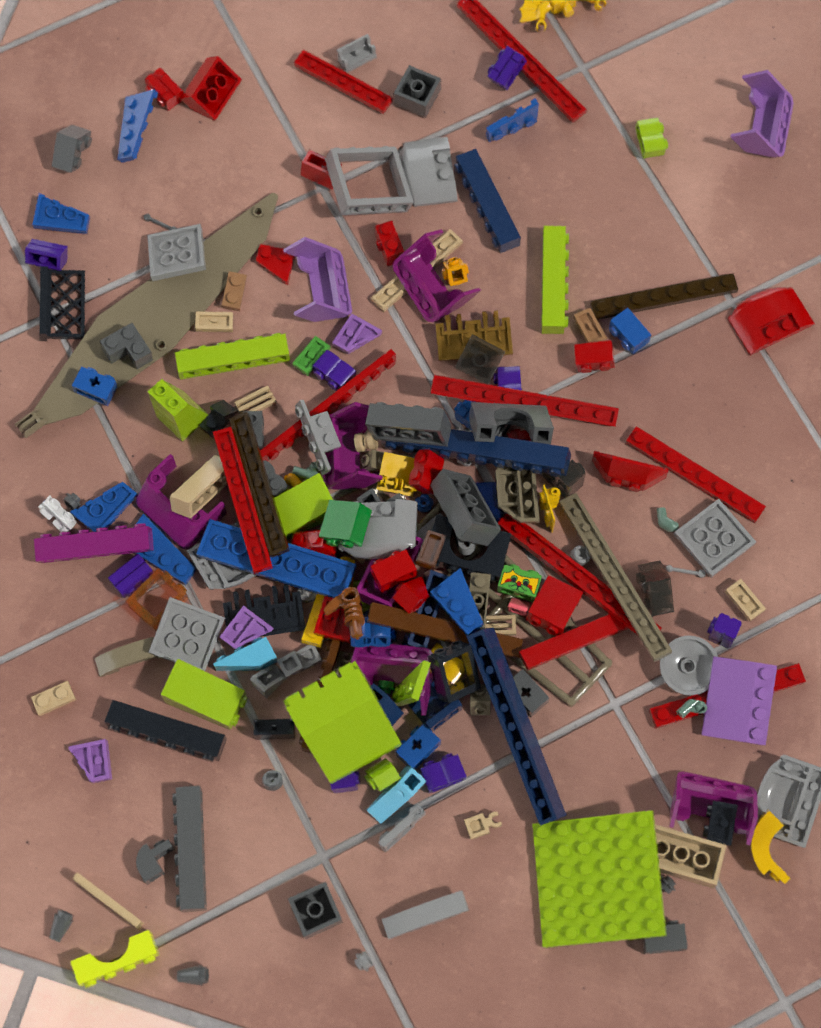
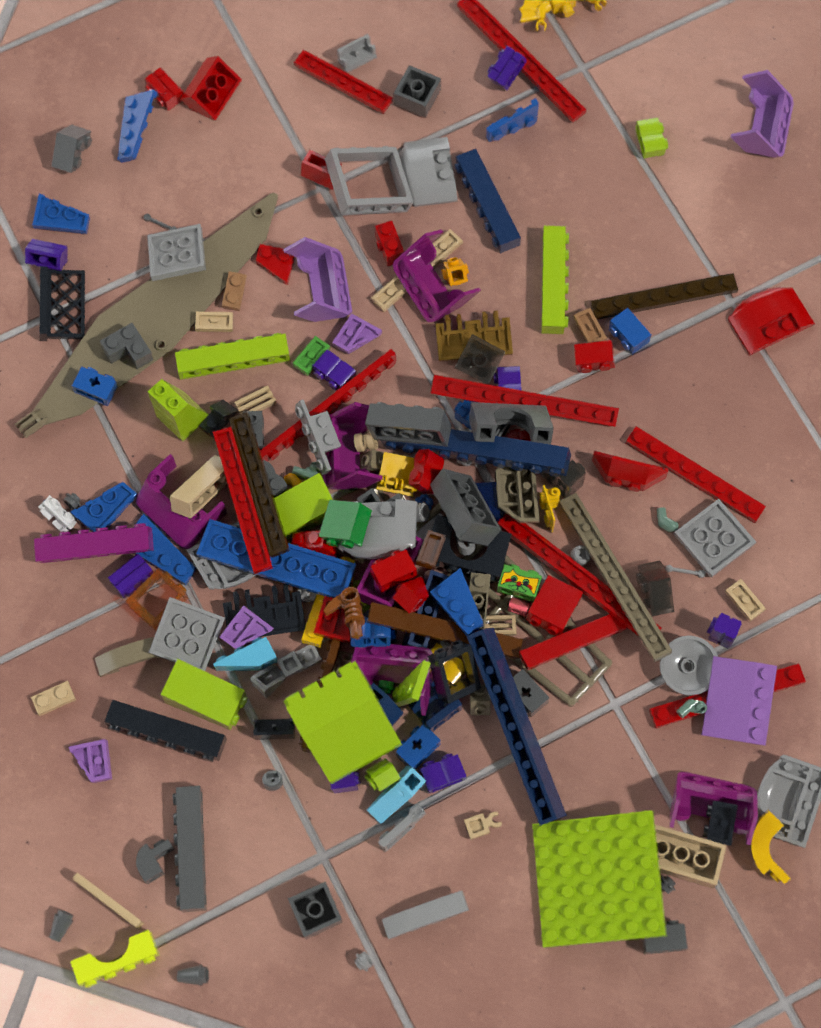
none -> light grey tile [417,503,430,522]

